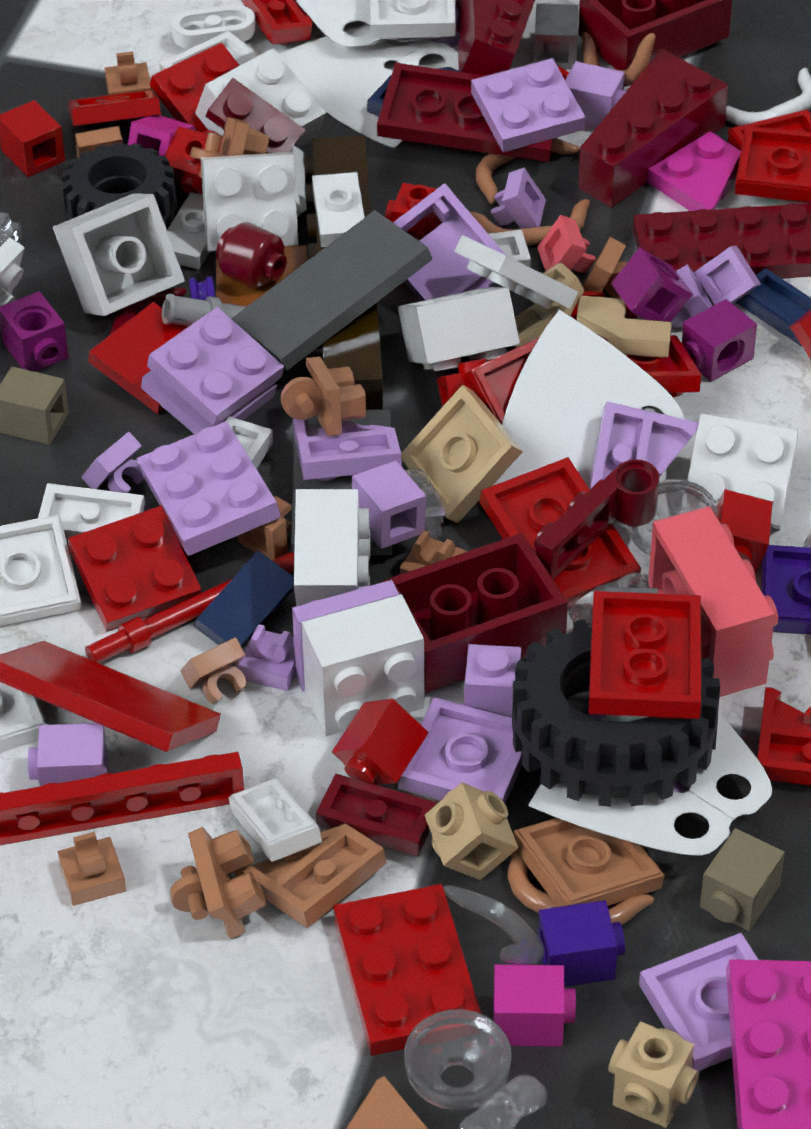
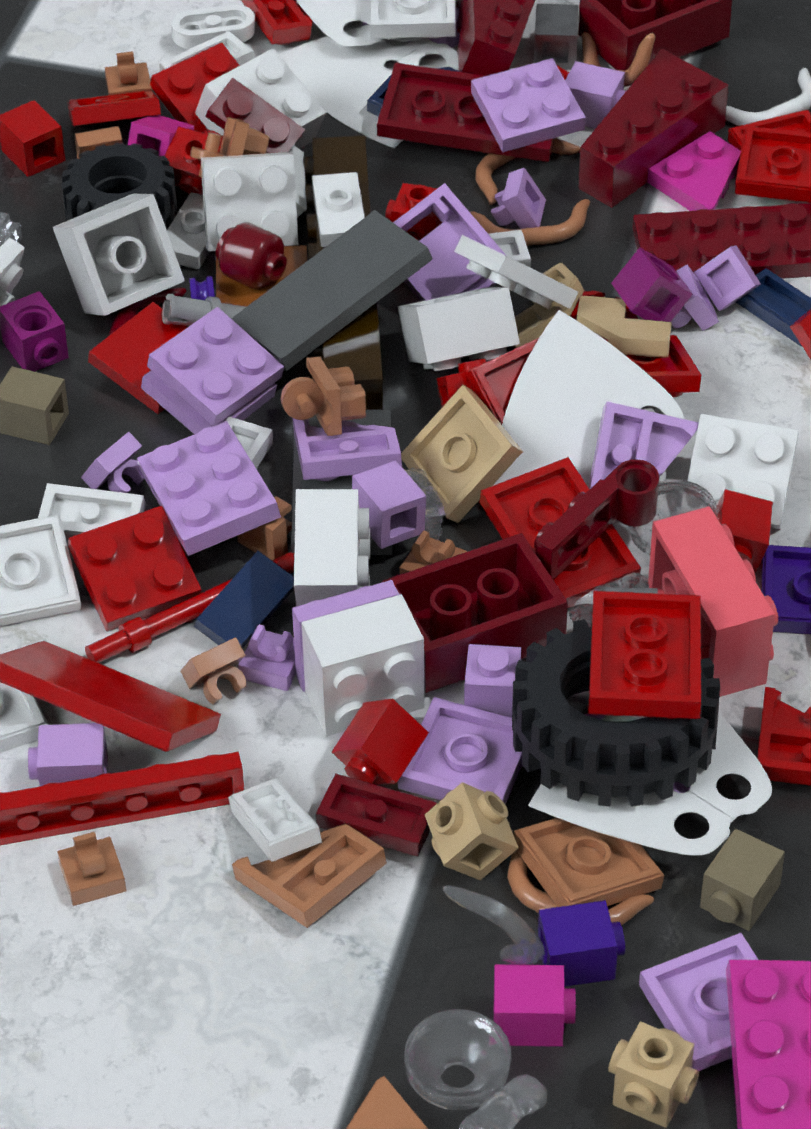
nougat hips [169,827,267,939] -> none
red plate [333,884,483,1056] -> none
coral tile [537,215,596,273] -> none
nougat tile [583,237,627,299] -> none
magenta brick [682,299,757,382] -> none

